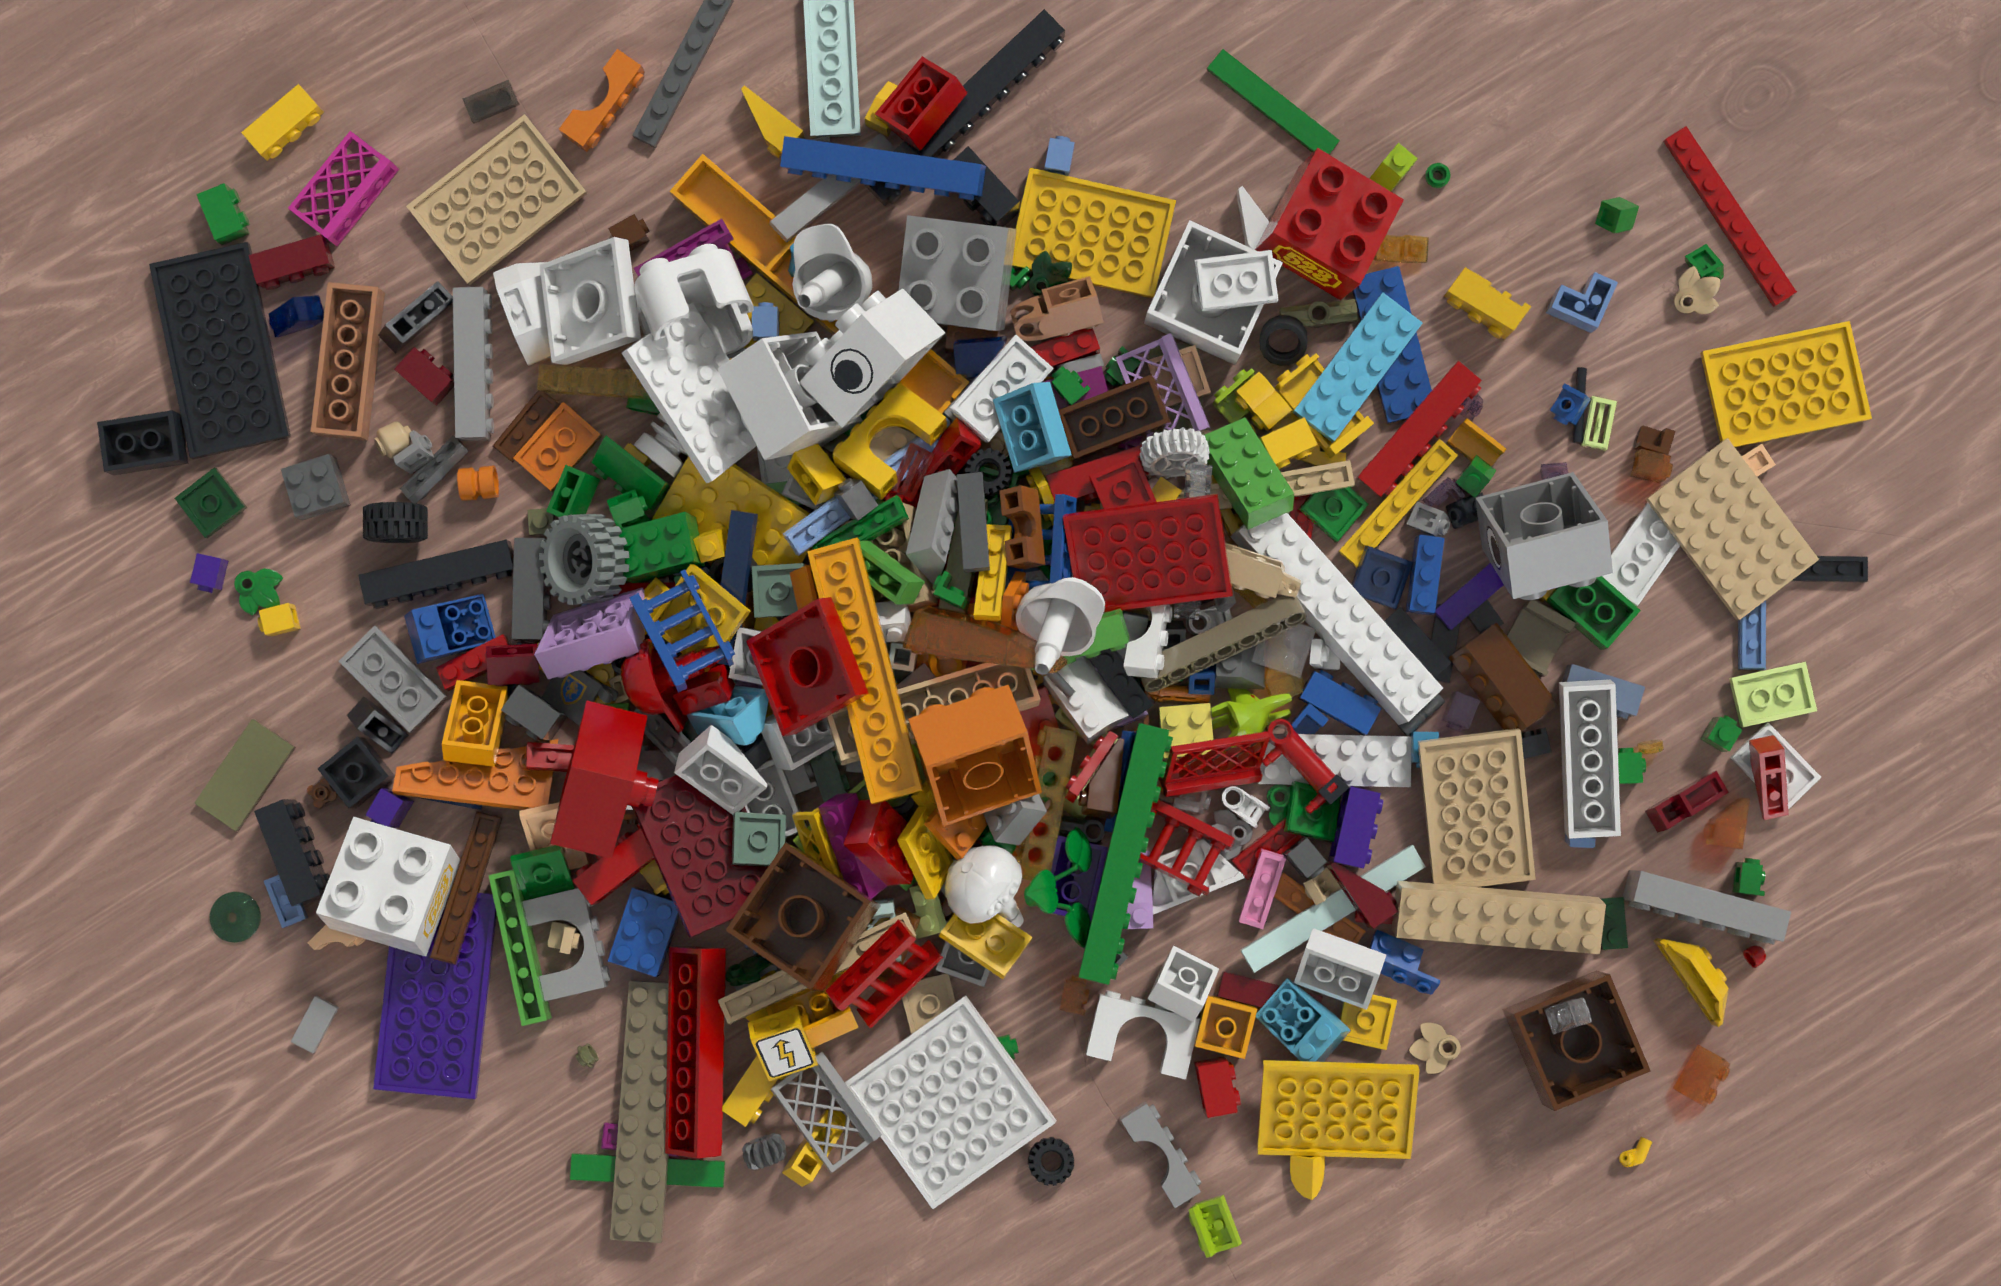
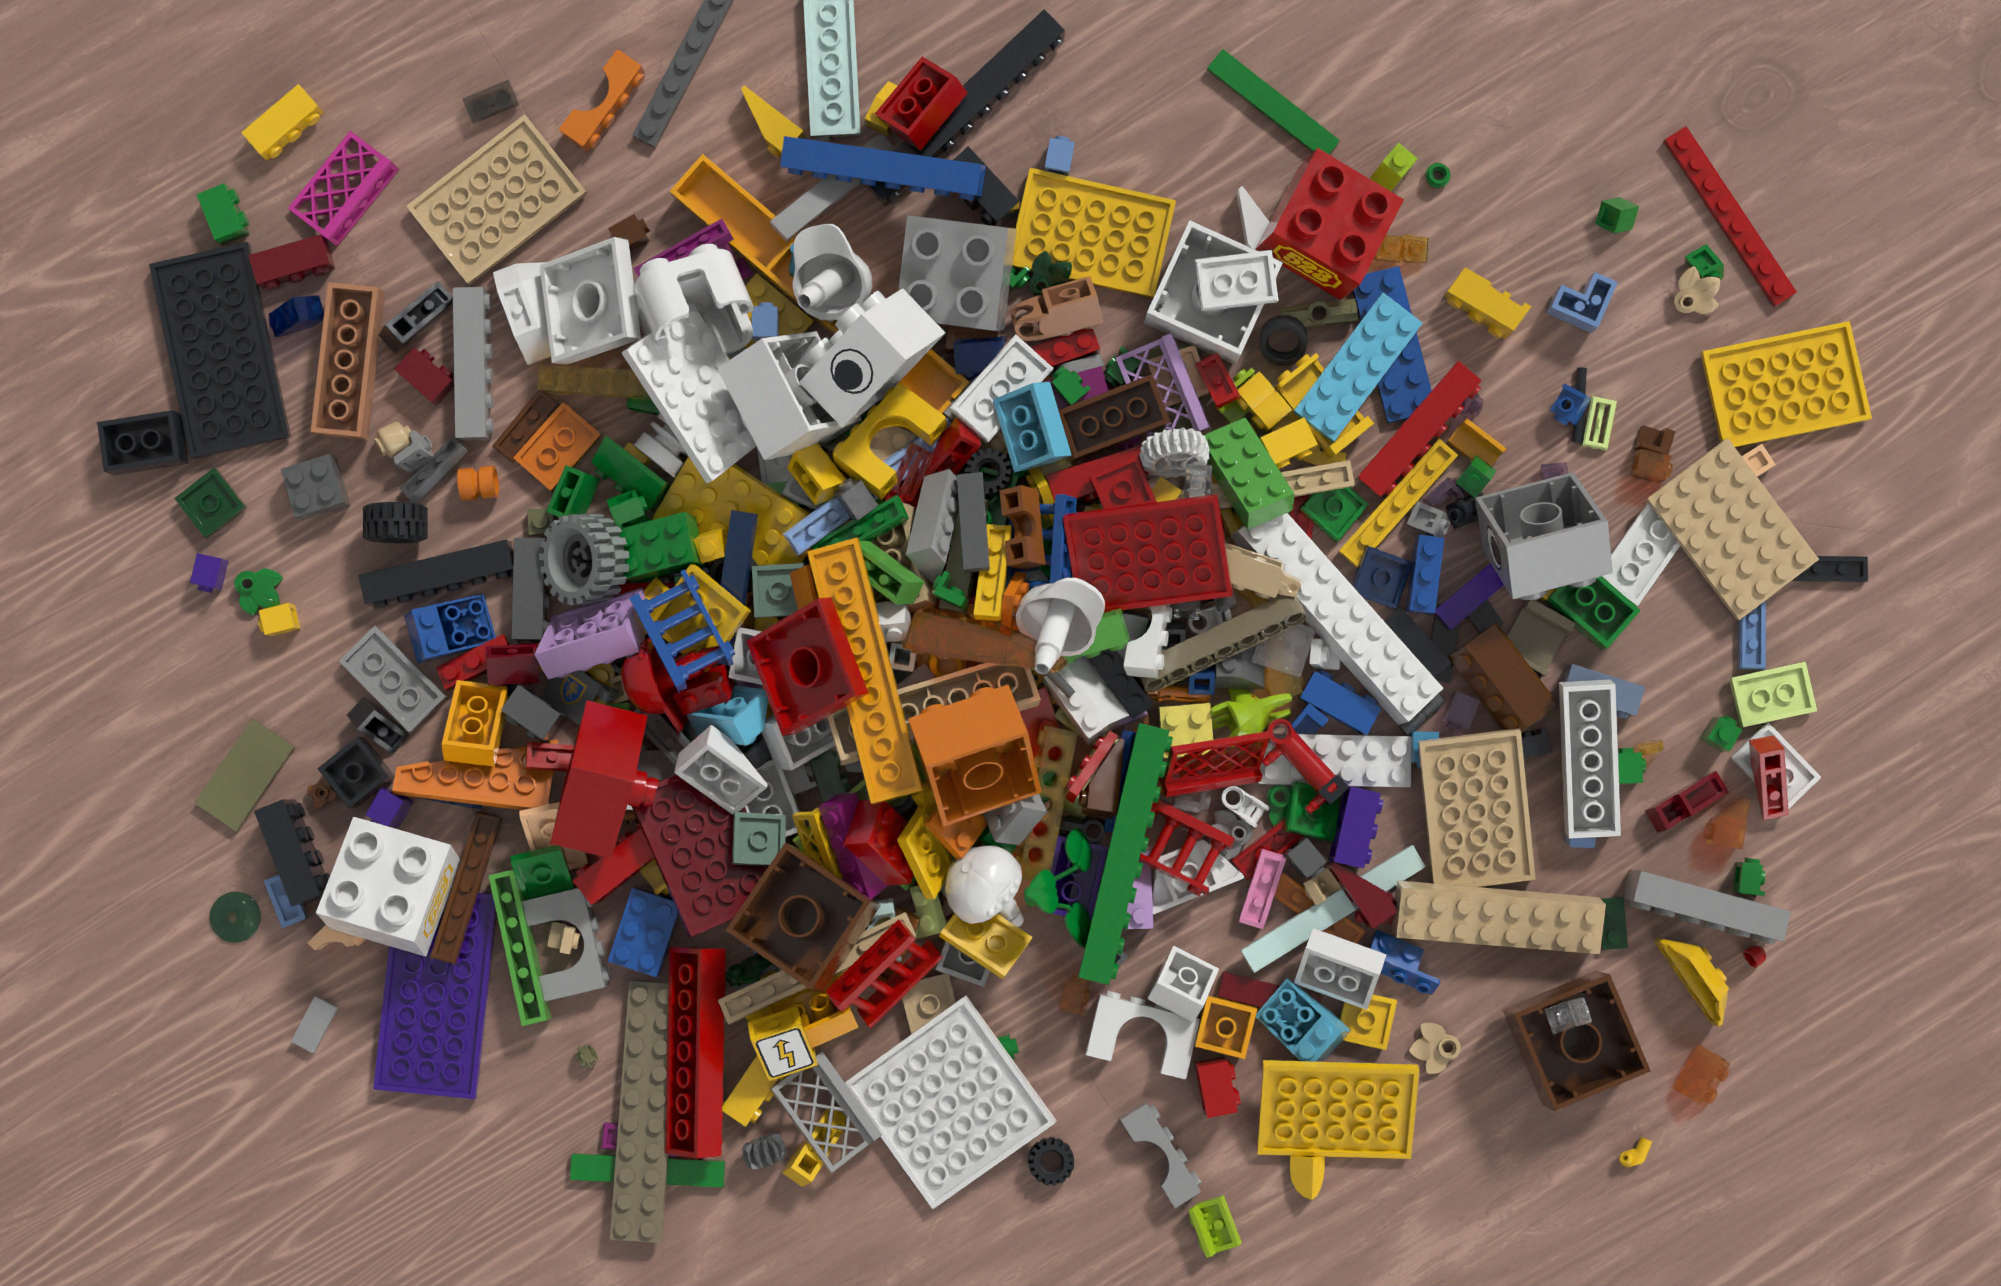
none -> red plate [1195,353,1241,409]

